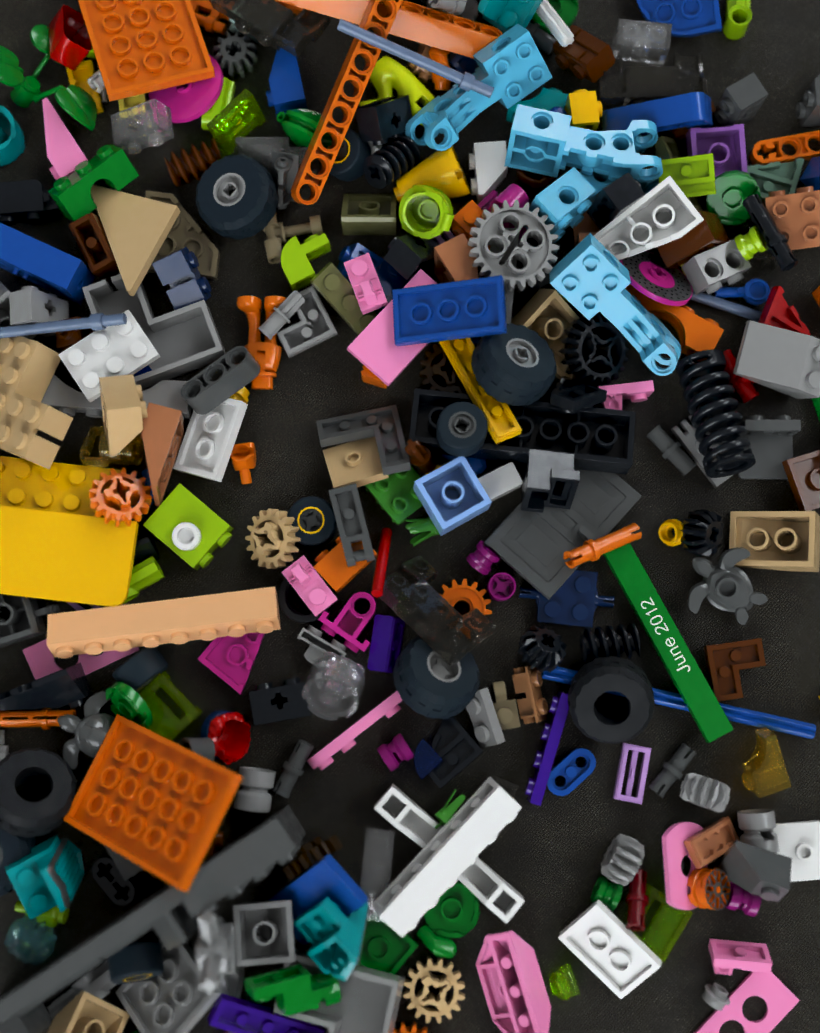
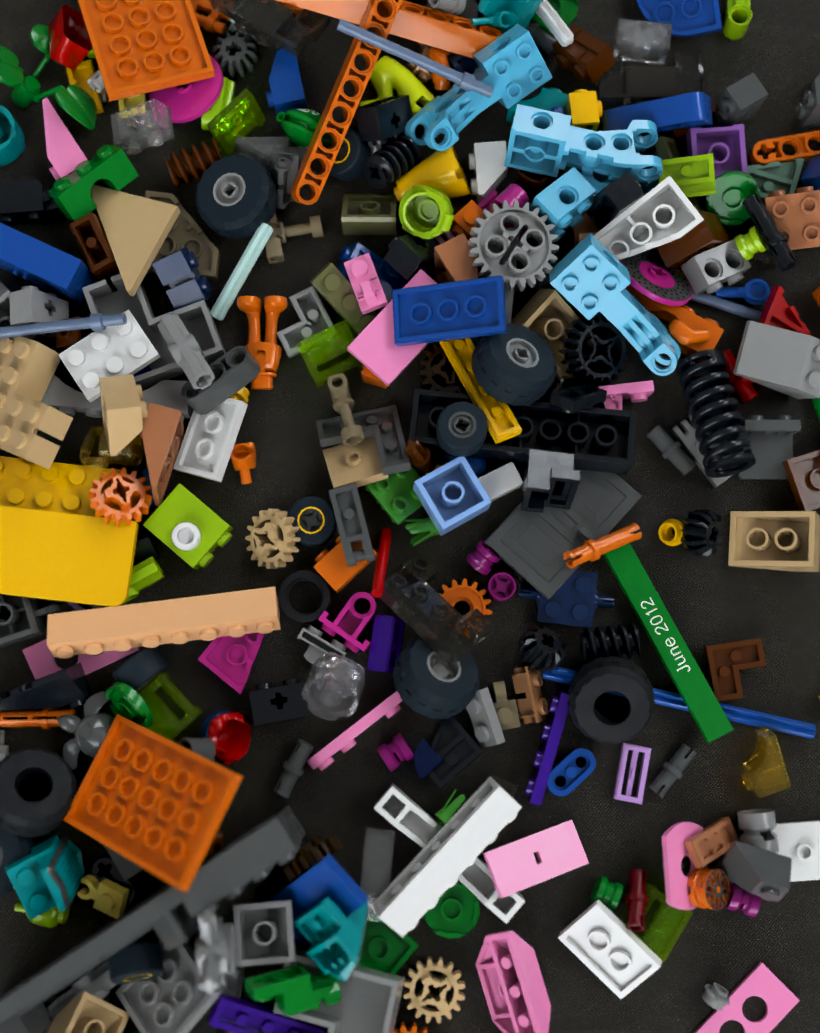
clear light blue gear [4,915,57,966] -> none
light grey wheel [234,766,276,813] -> none
light grey axle [258,290,306,340] -> none
lime brick [281,233,331,291] -> none
bright pink hinge [282,555,338,617] -> none
green arm [417,925,457,959] -> none
clear neon green plate [549,964,580,1000] -> none
light grey gear [601,834,645,886] -> none
light grey gear [679,773,731,812] -> none
dark grey animal [687,547,768,625] -> none
bright pink hinge [708,939,773,976] -> none
none -> light yellow plate [77,874,130,919]
none -> light grey piece [157,314,215,390]
none -> light aqua axle [210,223,273,321]
none -> clear neon green plate [296,320,363,388]
none -> dark tan bar [327,373,365,445]
none -> teal hand [471,11,510,28]
none -> bright pink piece [483,820,589,899]
none -> orange arm [668,319,709,345]

